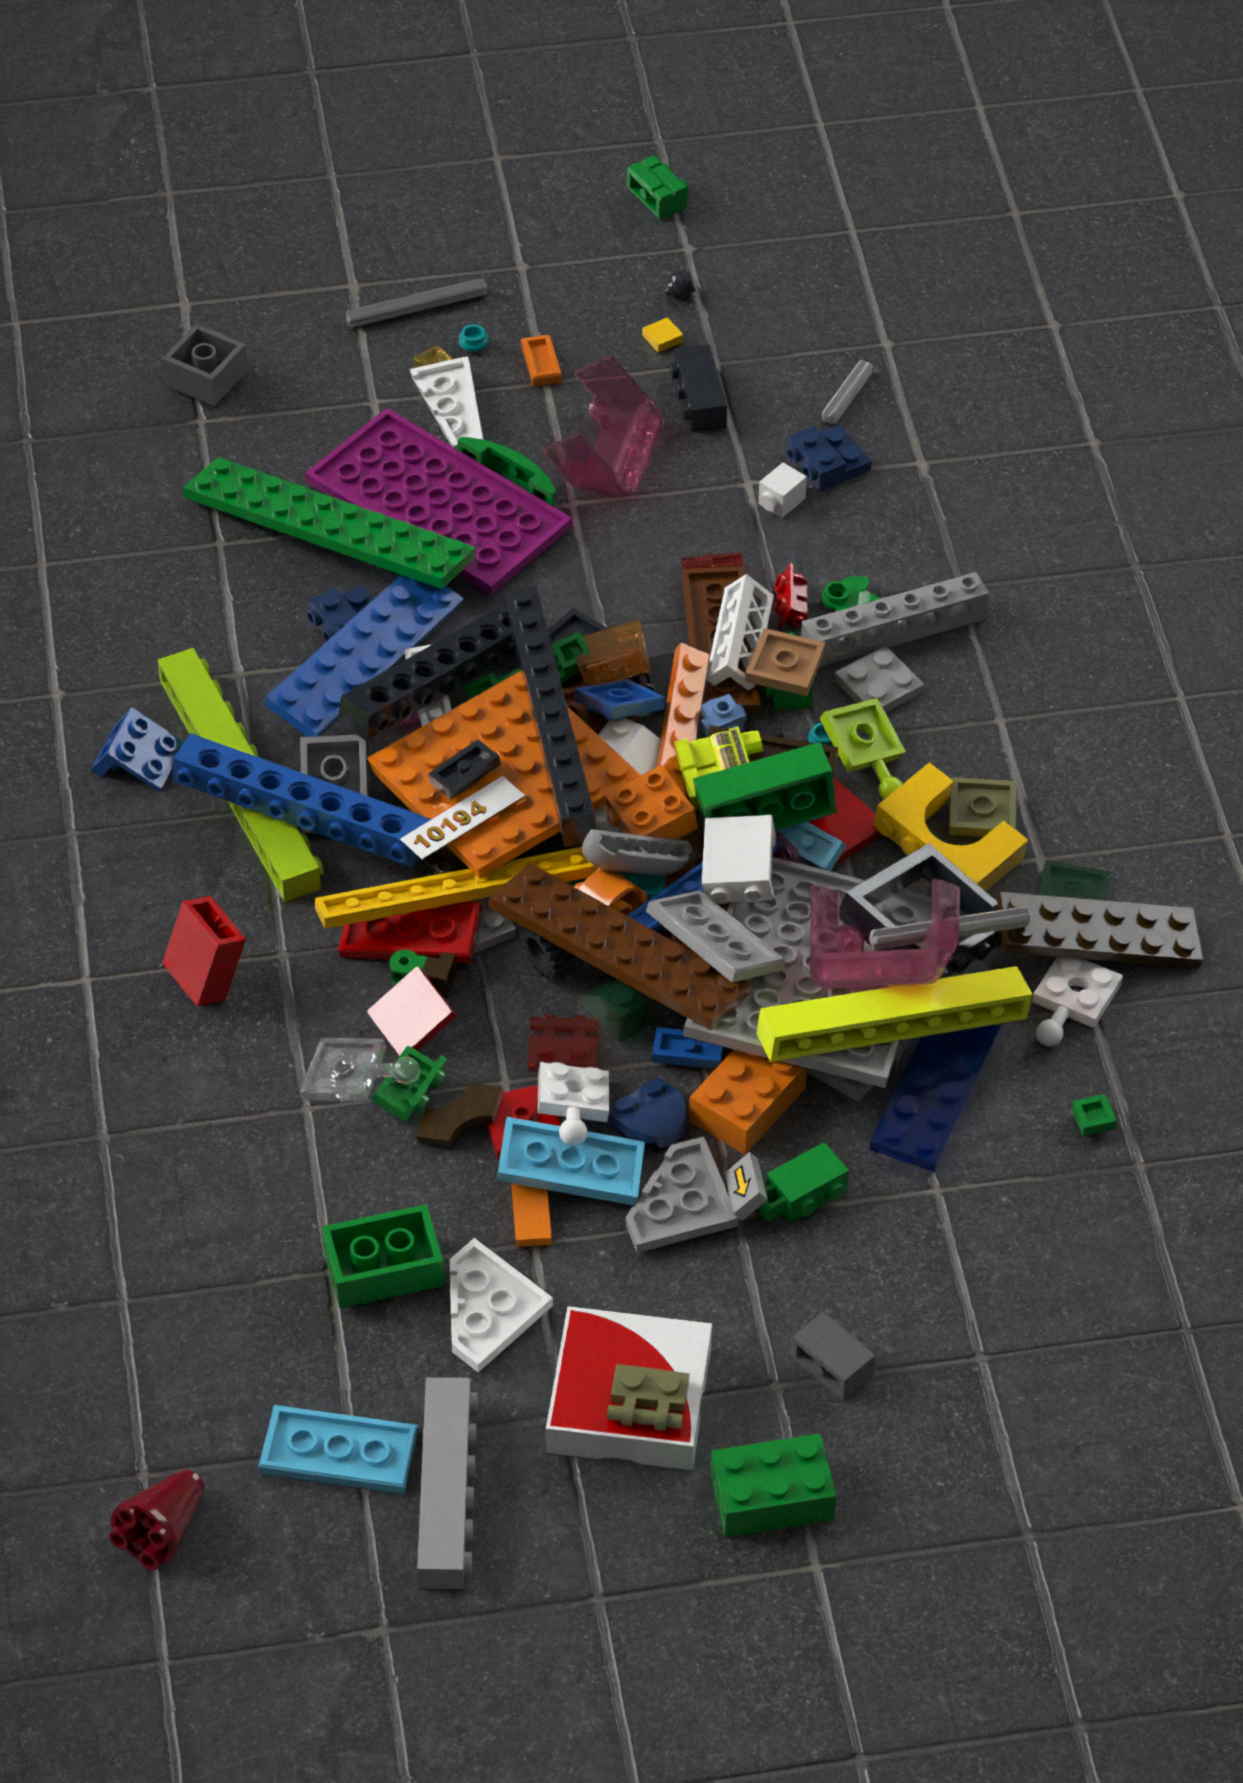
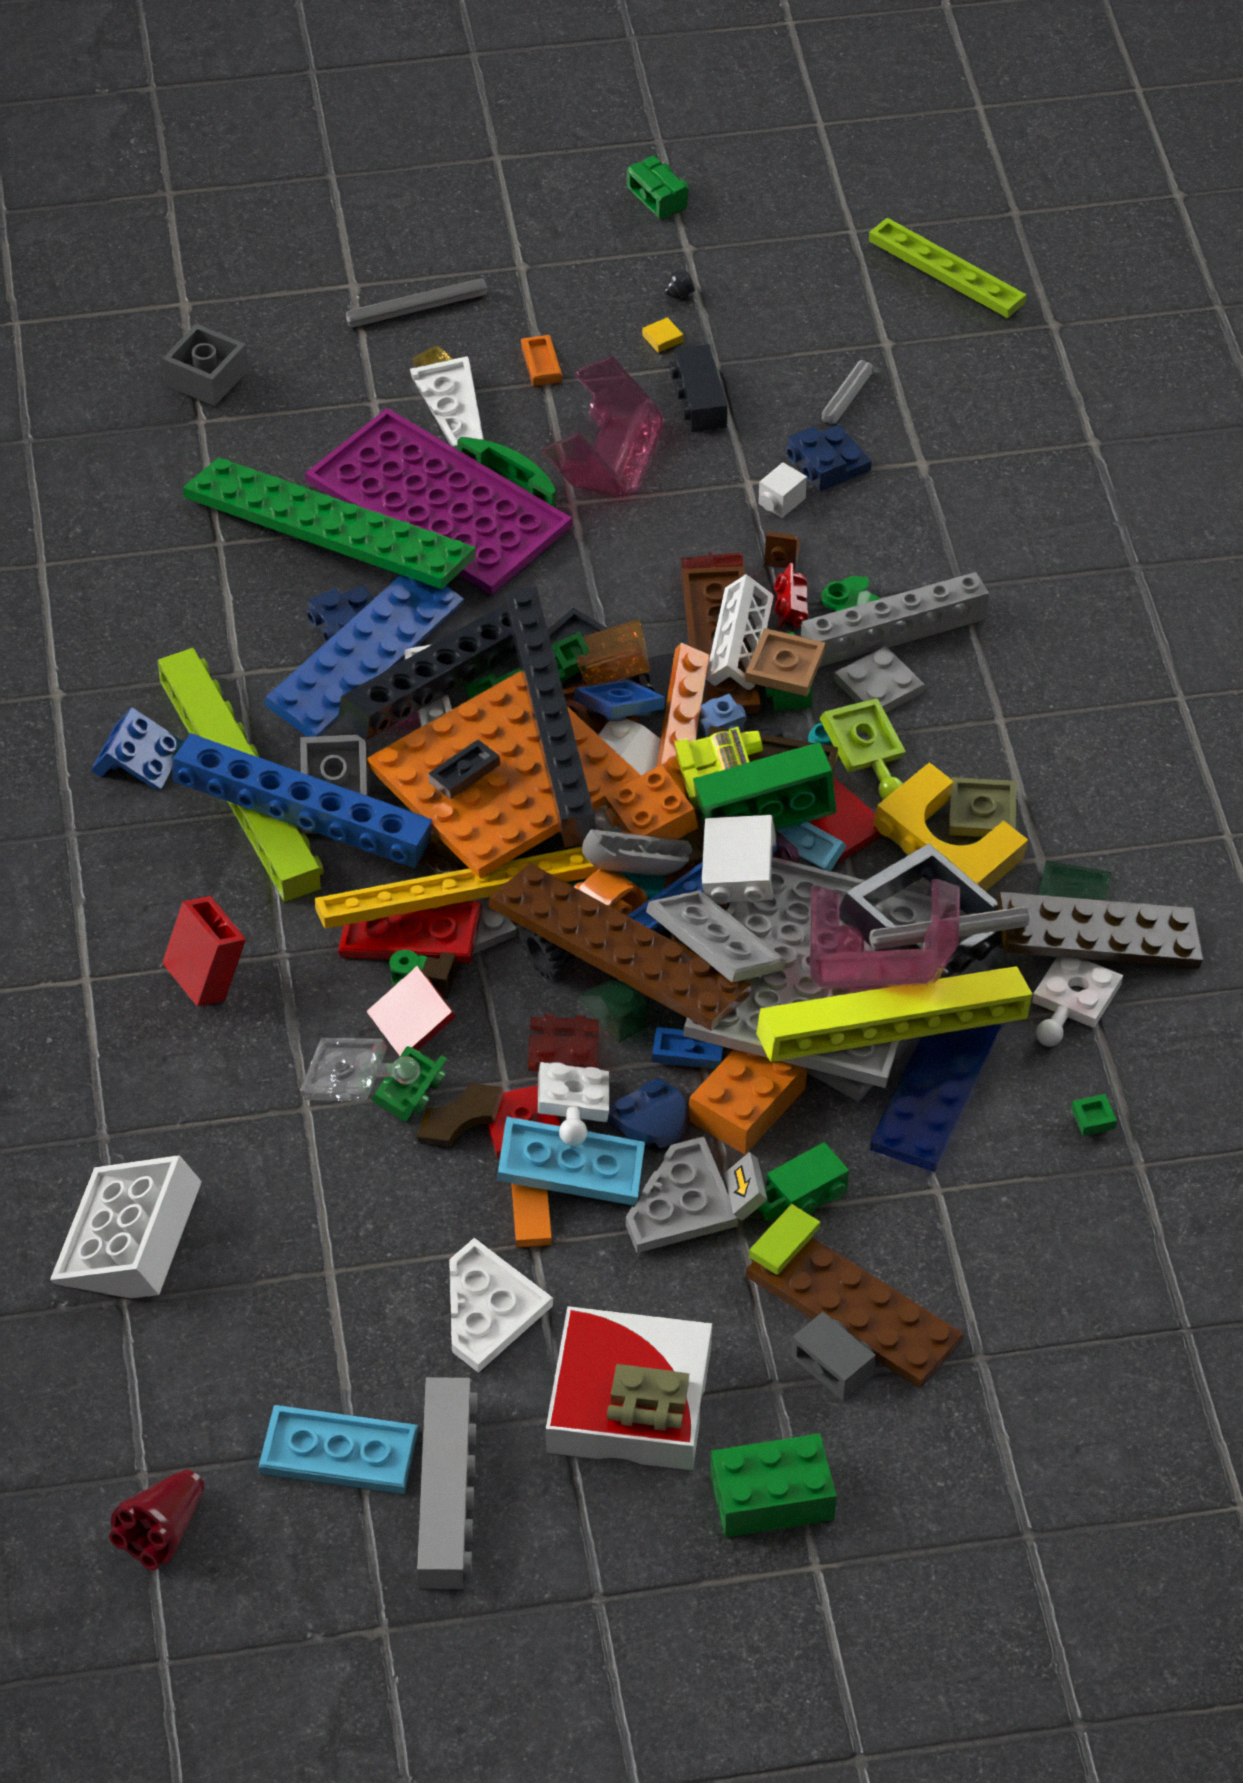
green brick [321,1204,444,1309] -> none
white sticker [400,776,525,859] -> none
teal plate [459,324,488,352] -> none
none -> white slope [50,1155,202,1298]
none -> reddish brown plate [746,1237,963,1389]
none -> lime tile [749,1204,820,1275]
none -> reddish brown bracket [765,532,801,569]
none -> lime plate [869,218,1026,318]

